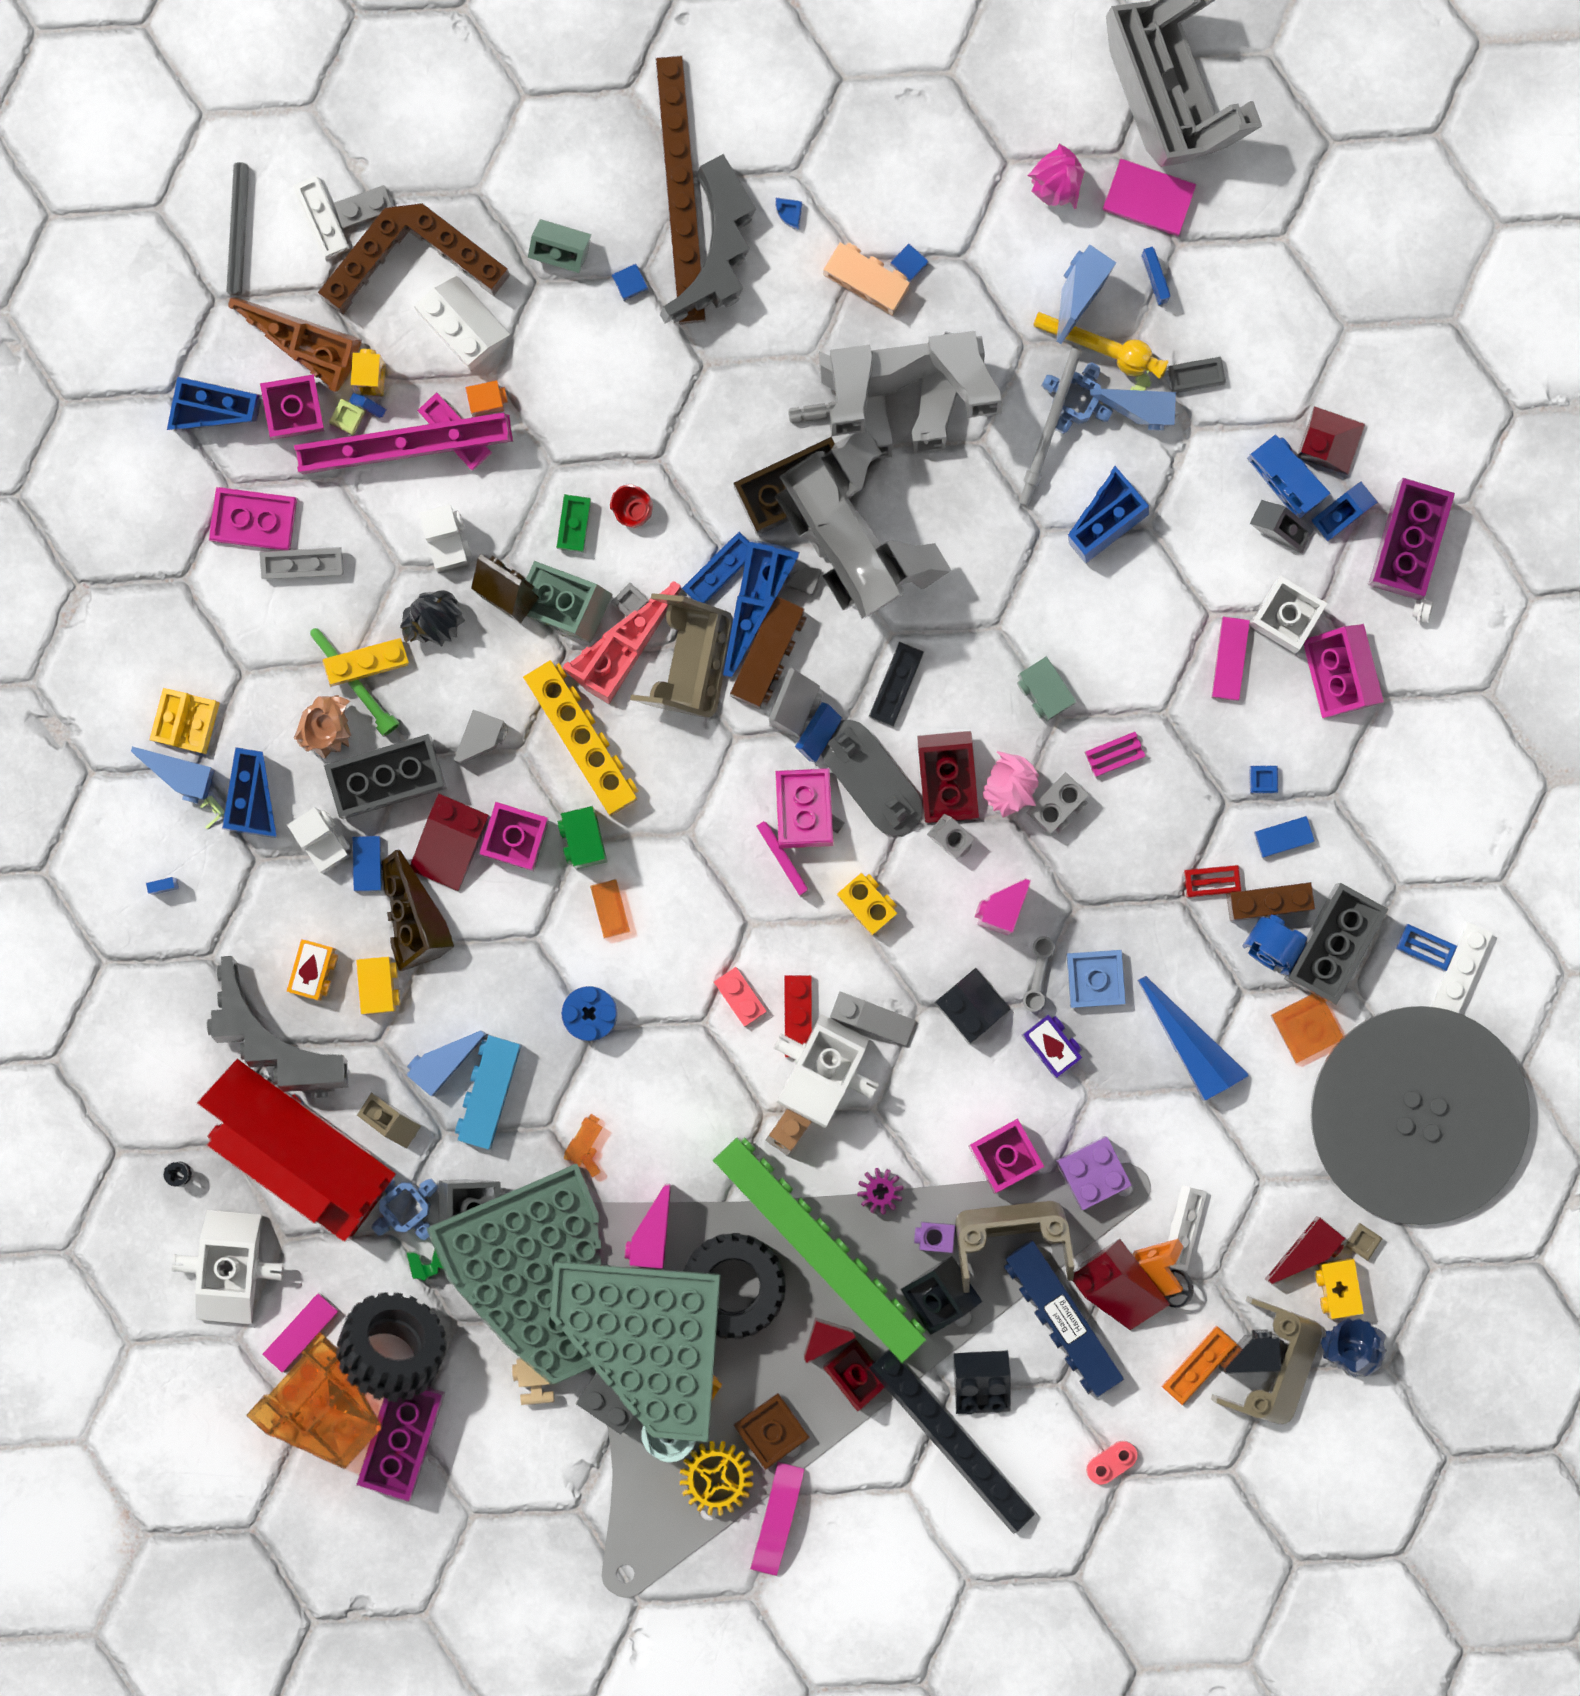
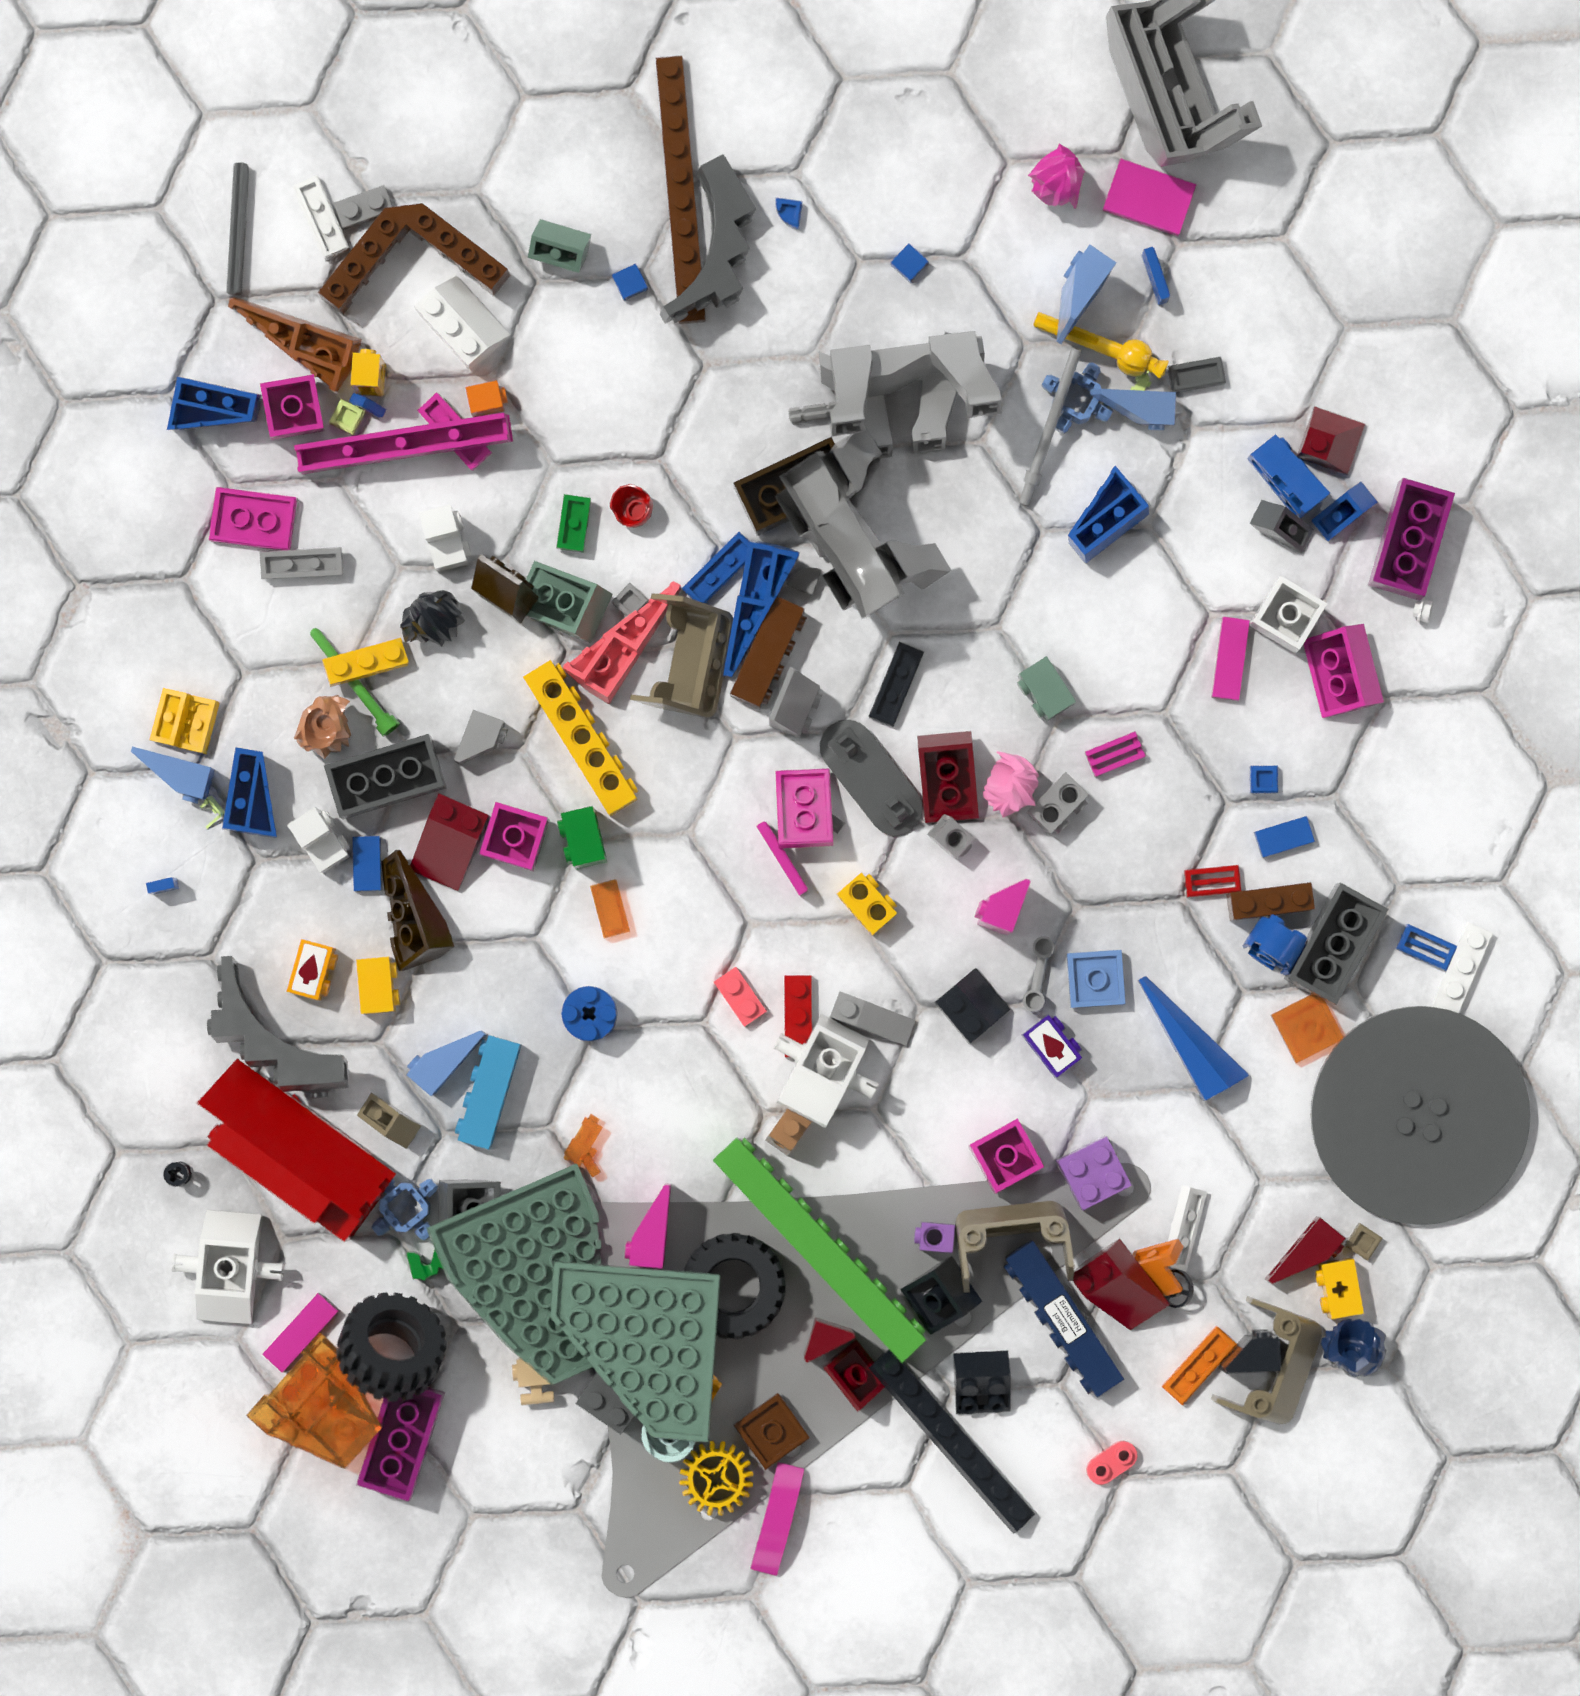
blue tile [795,702,842,763] -> none
light nougat brick [823,242,910,316] -> none
magenta gear [857,1168,903,1215] -> none

